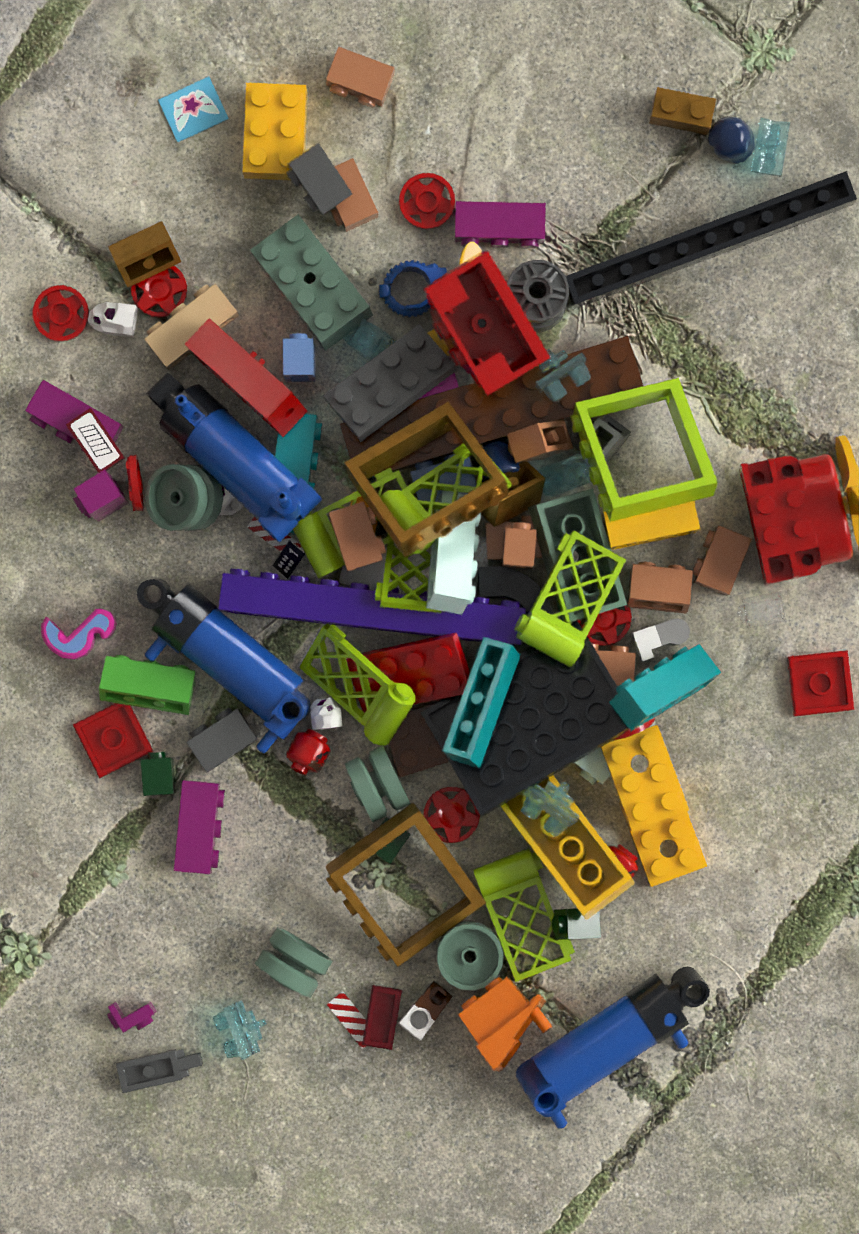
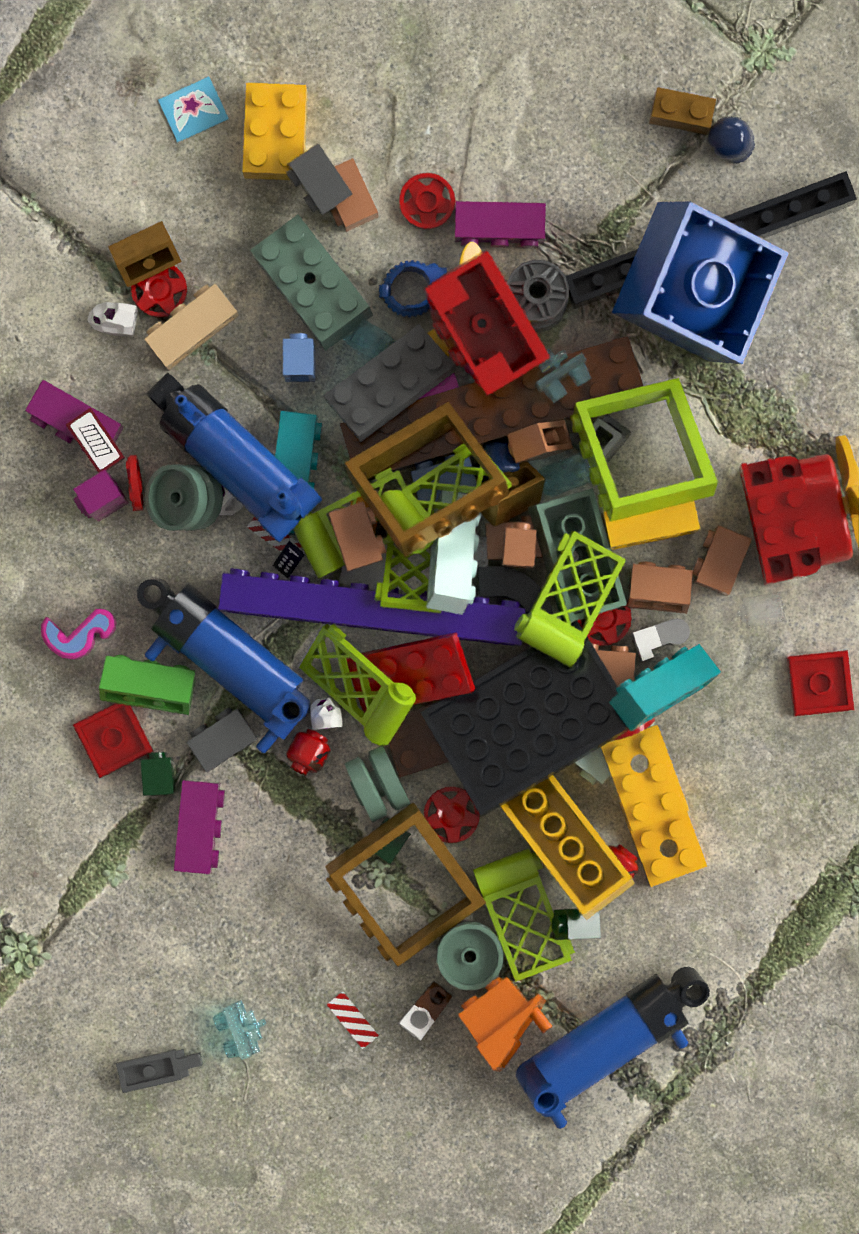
red wheel [33,285,89,342] -> none
magenta bracket [107,1001,157,1033] -> none
red brick [184,318,308,437] -> none
sand green wheel [255,927,333,998] -> none
nougat brick [326,46,395,108] -> none
dark red tile [362,985,402,1050] -> none
teal brick [443,637,520,768] -> none
clear light blue hips [521,782,581,837] -> none
clear light blue hips [751,118,790,177] -> none
none -> blue piece [611,201,789,364]

